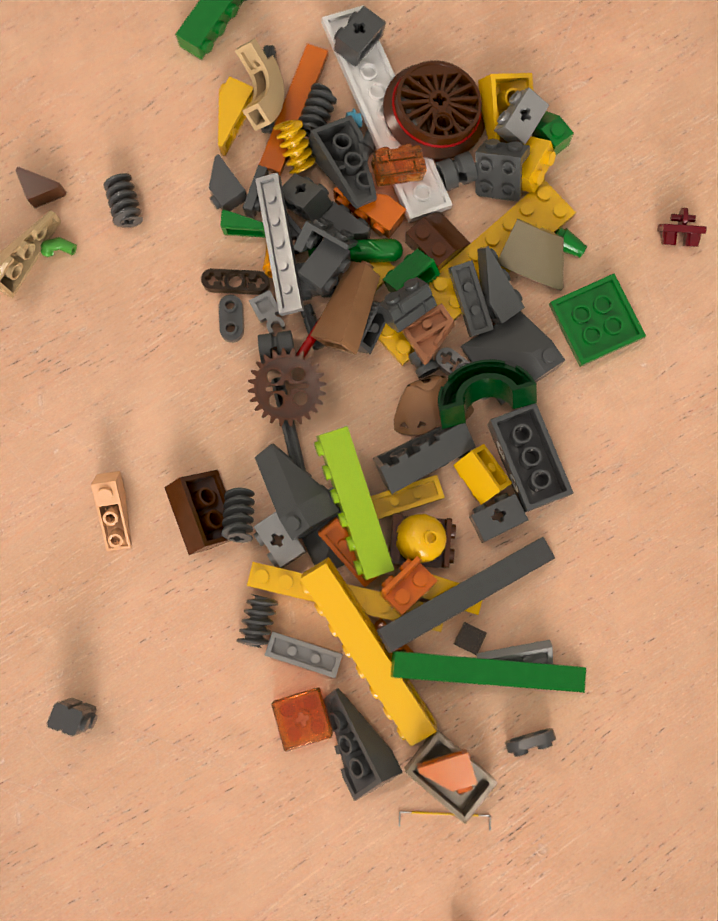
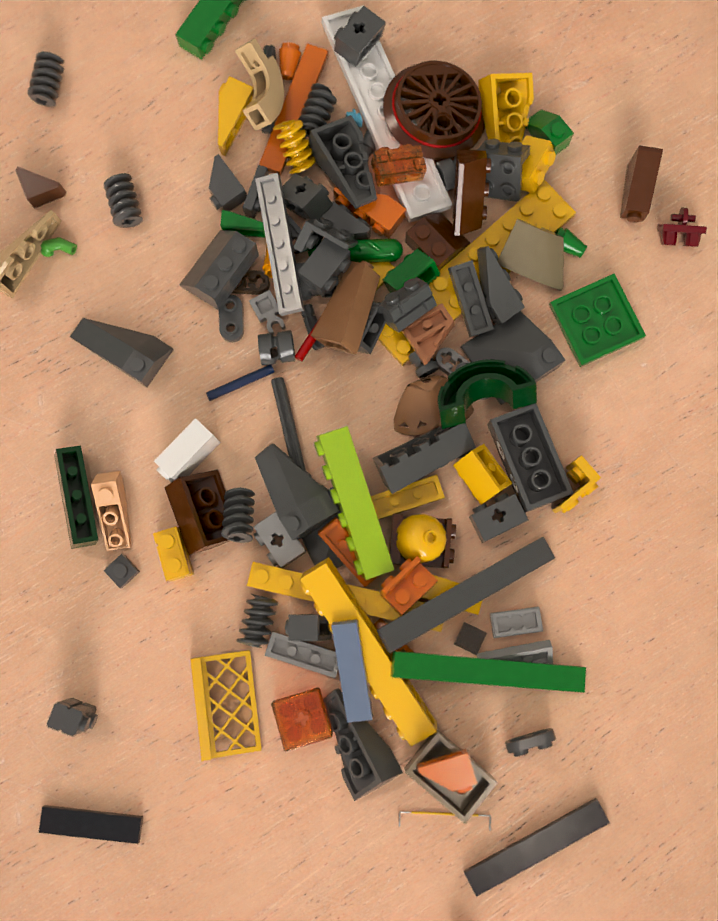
reddish brown gear [248,348,326,427] -> none
light grey brick [494,87,549,145] -> none
none -> dark grey piece [27,51,64,107]
none -> black tile [39,805,143,844]
none -> dark green brick [54,445,98,549]
none -> dark grey wedge [70,318,174,387]
none -> dark grey plate [104,554,140,588]
none -> yellow brick [153,526,194,581]
none -> white brick [154,418,221,483]
none -> dark grey slope [179,230,259,310]
none -> yellow fence [190,650,262,761]
none -> dark blue bar [206,365,275,401]
none -> orange cone [279,42,301,80]
none -> dark grey brick [285,614,331,641]
none -> sand blue tile [331,619,373,723]
none -> reddish brown slope [452,150,491,236]
none -> black tile [464,798,610,897]
none -> light grey plate [490,607,543,638]
none -> yellow bracket [552,455,601,514]
none -> reddish brown slope [620,145,663,222]

